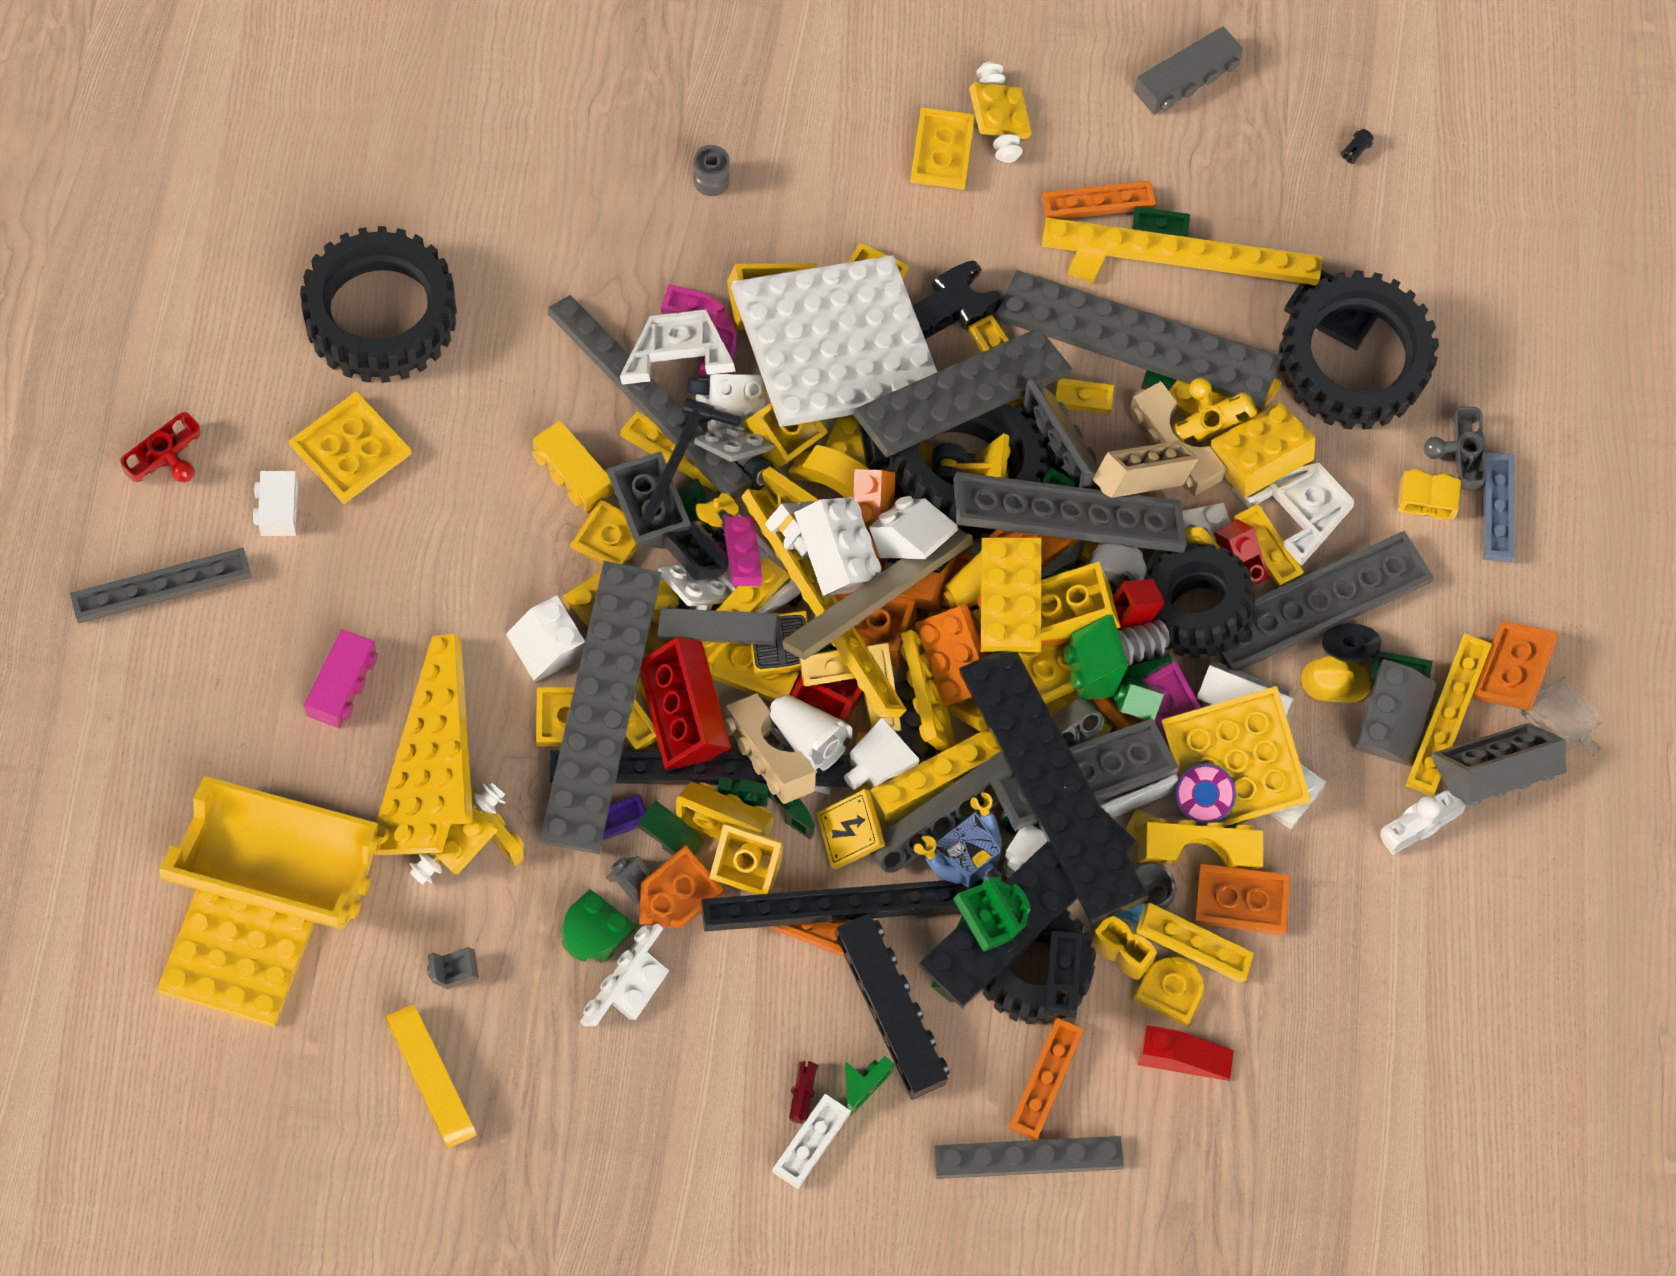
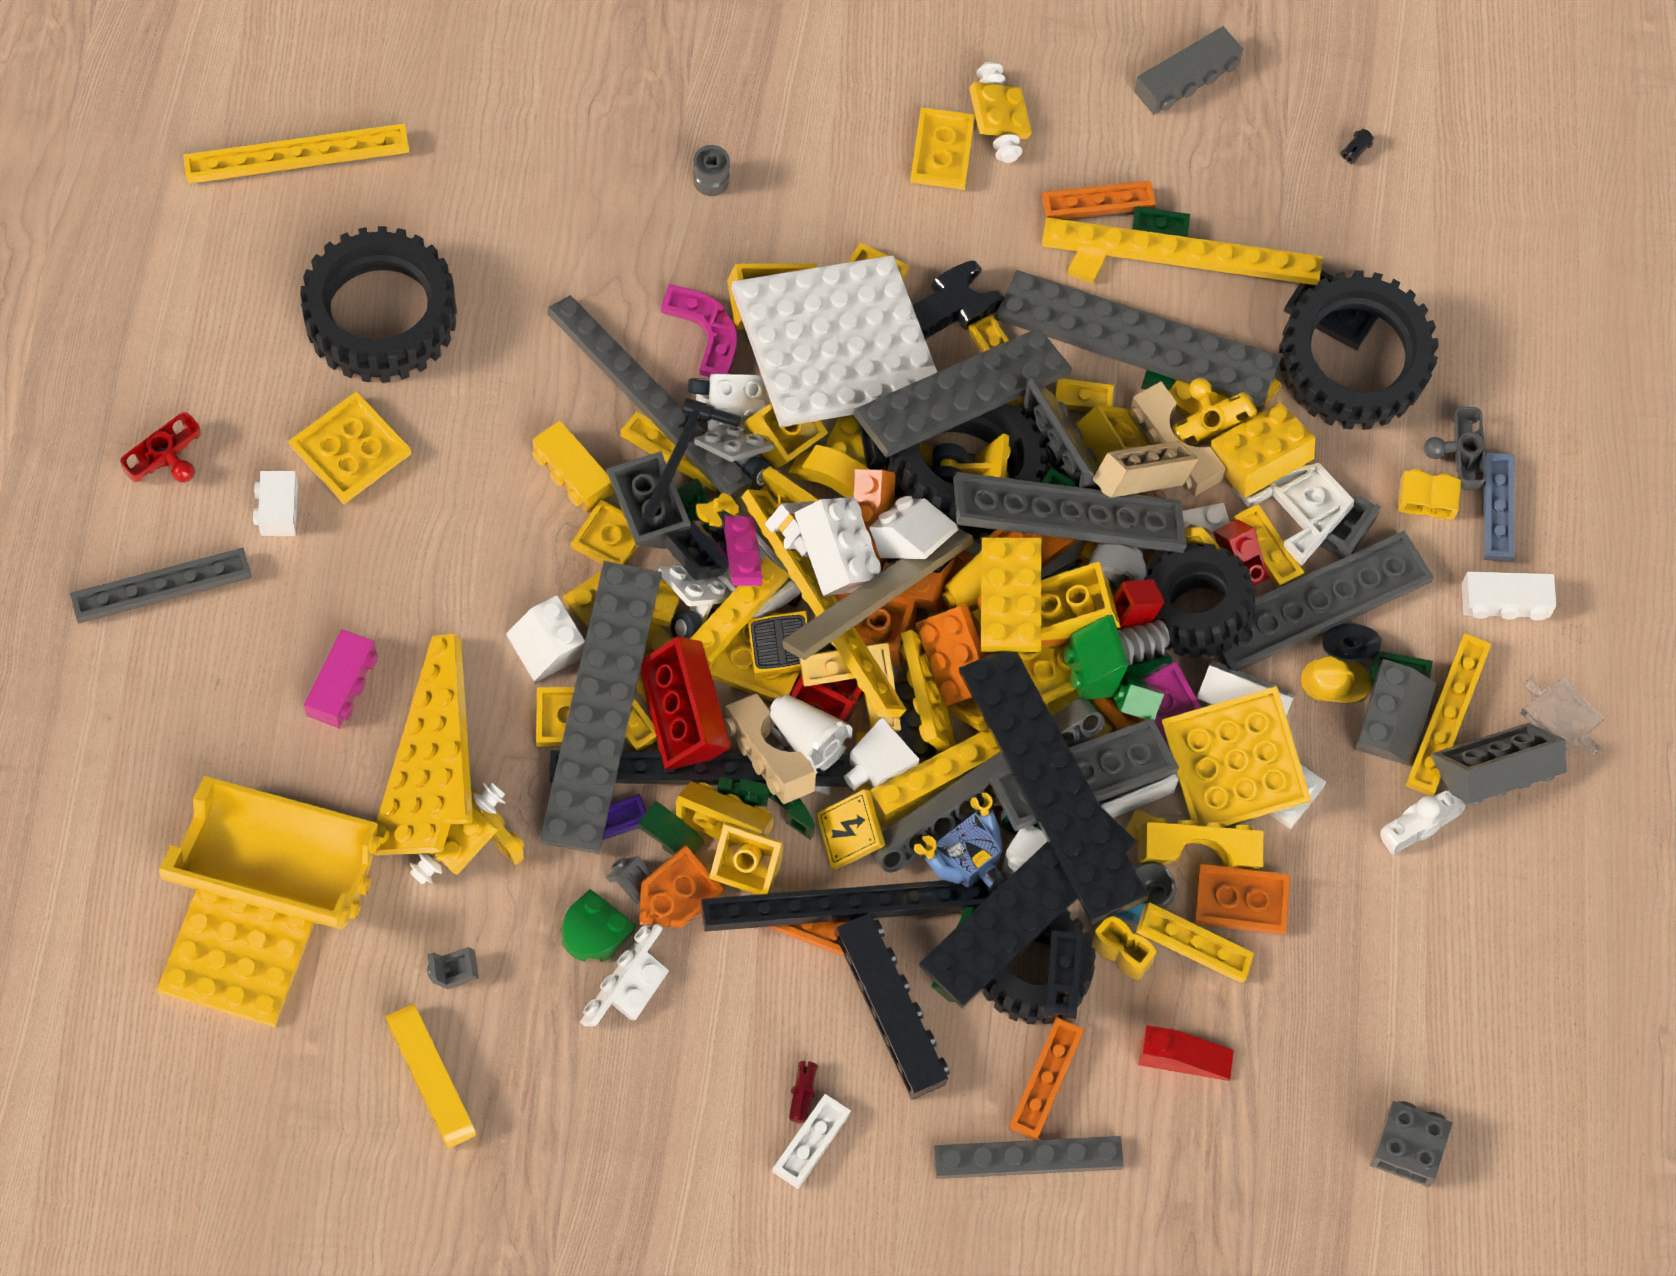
white wing [620,310,735,384] -> none
dark grey tile [657,608,779,645] -> none
green slope [844,1056,894,1116] -> none
green slope [953,877,1031,952] -> none
yellow tile [1133,956,1205,1027] -> none
tile [1176,764,1236,824] -> none
orange plate [1473,621,1559,711] -> none
none -> yellow plate [183,123,409,184]
none -> yellow slope [1076,405,1150,467]
none -> dark grey hinge [1320,495,1381,559]
none -> dark grey brick [1370,1101,1453,1187]
none -> white brick [1462,572,1556,620]

